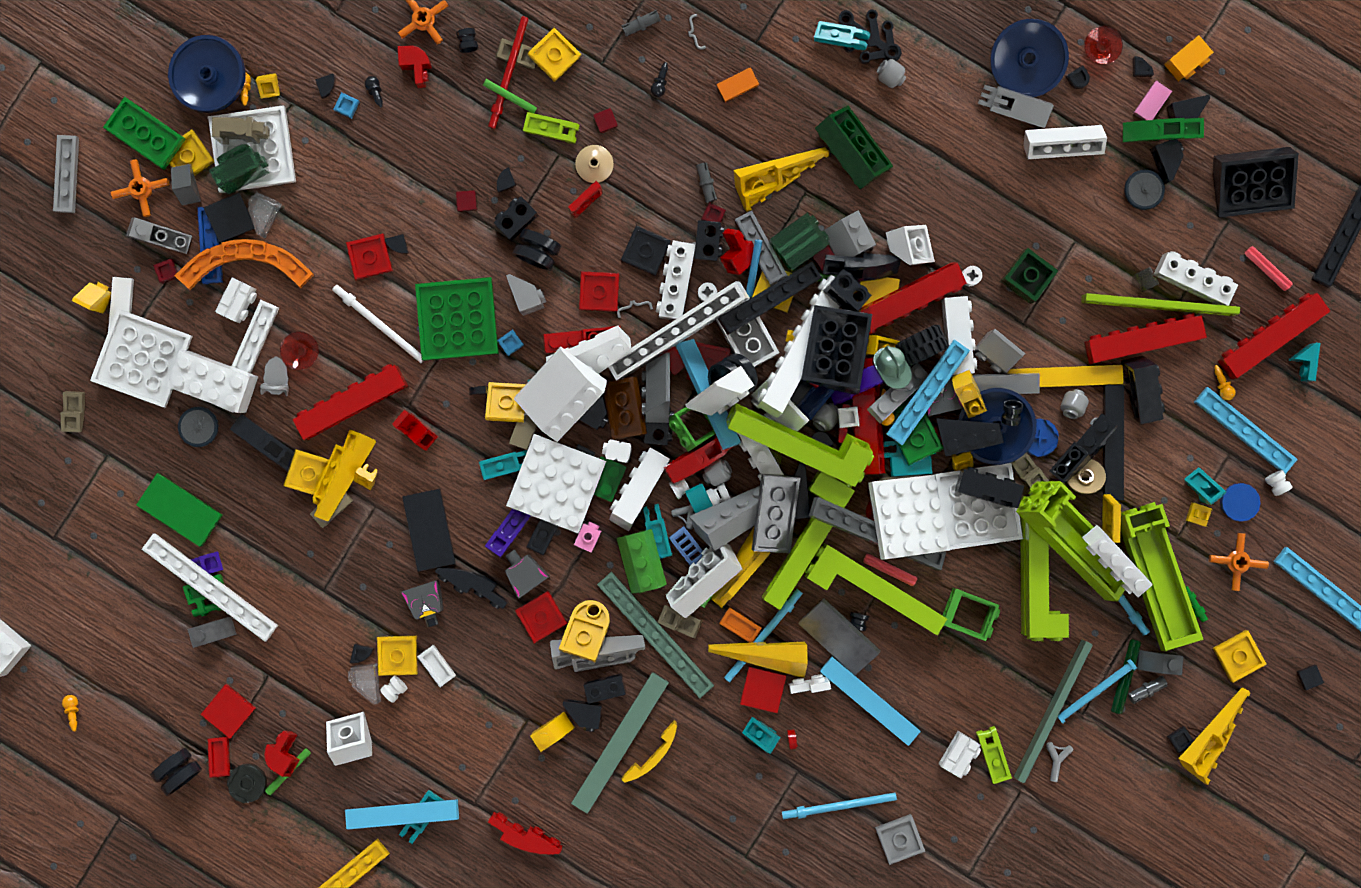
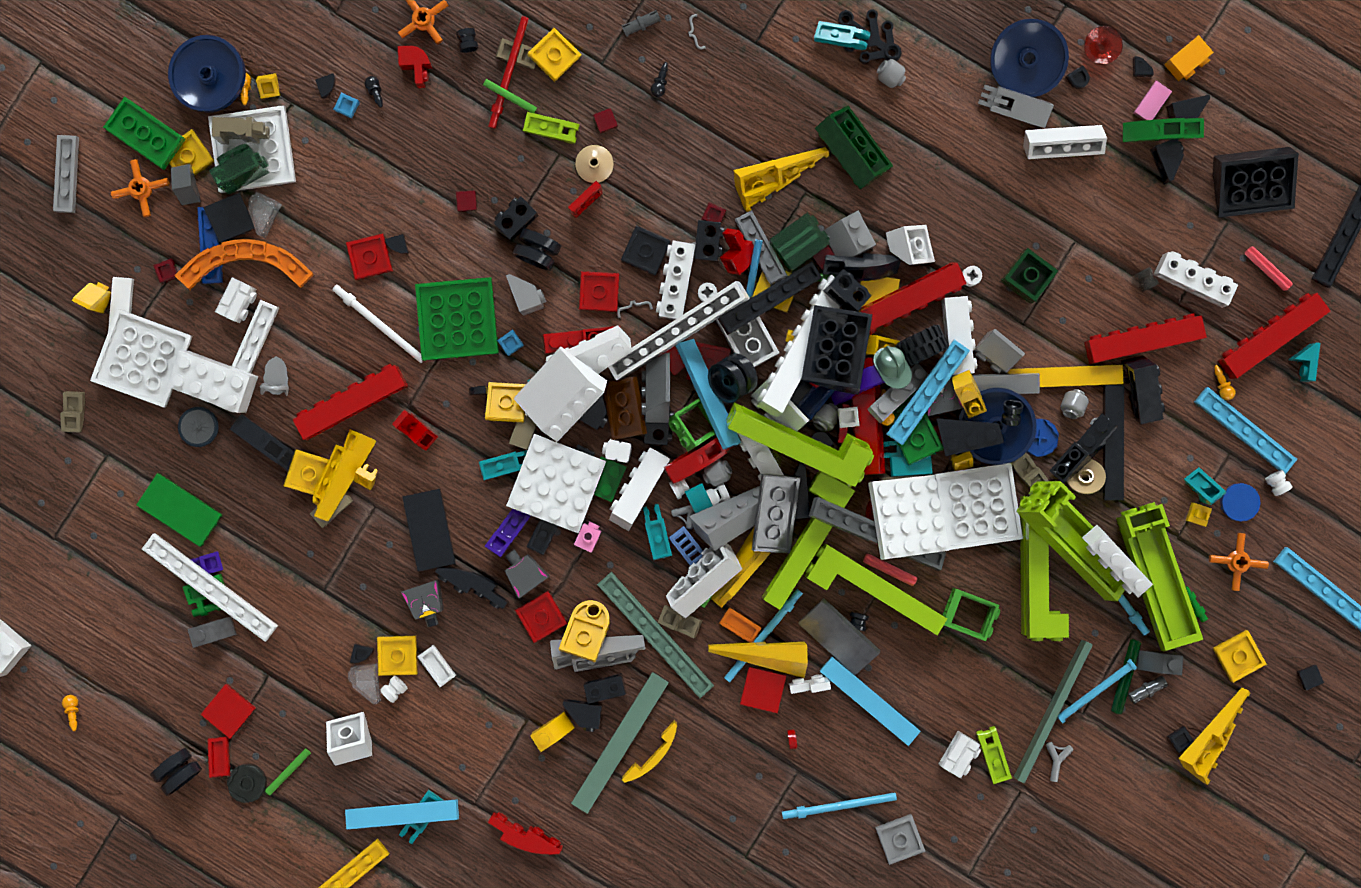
light grey slope [126,217,192,254] -> none
red brick [265,731,300,777] -> none
clear red dish [280,331,319,370] -> none
black tile [497,167,516,193] -> none
bright green slope [617,529,667,593] -> none
white slope [685,366,754,416] -> none
dark grey pin [696,162,717,203] -> none
orange tile [716,67,759,102] -> none
teal slope [742,717,781,754] -> none
black wedge [955,467,1024,508] -> none
lime tile [1081,293,1240,316] -> none
yellow tile [1102,494,1121,543] -> none
dark grey wheel [1124,170,1165,210] -> none

